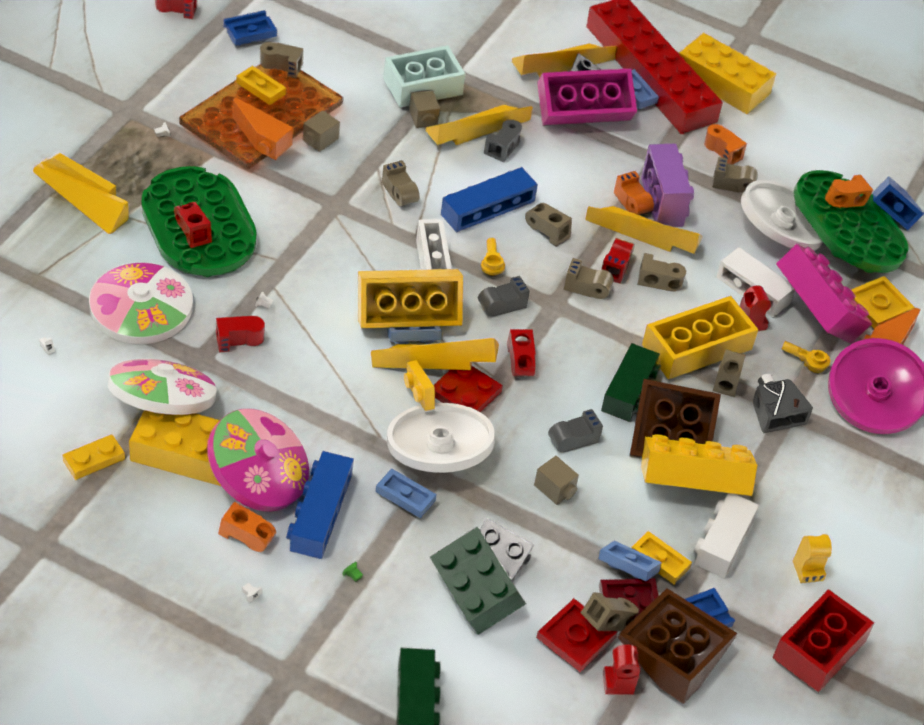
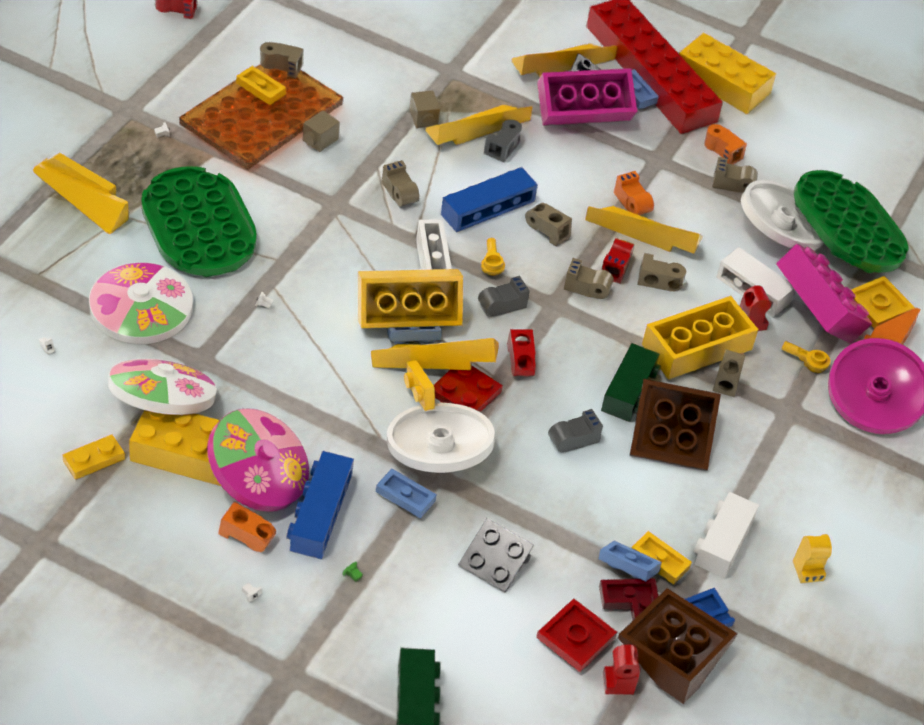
red leg [174,202,212,248] -> none
red leg [216,316,265,353] -> none
blue plate [223,10,277,46] -> none
orange slope [232,97,293,160] -> none
light aqua brick [383,46,465,107] -> none
dark green brick [430,527,526,635] -> none
dark tan brick [534,456,579,505] -> none
dark tan leg [581,592,639,631] -> none
medium lavender brick [641,144,694,227] -> none
yellow brick [641,434,758,496] -> none
dark grey torso [753,374,813,434] -> none
red brick [773,589,875,692] -> none
orange leg [825,175,873,208] -> none
blue slope [873,176,924,230] -> none

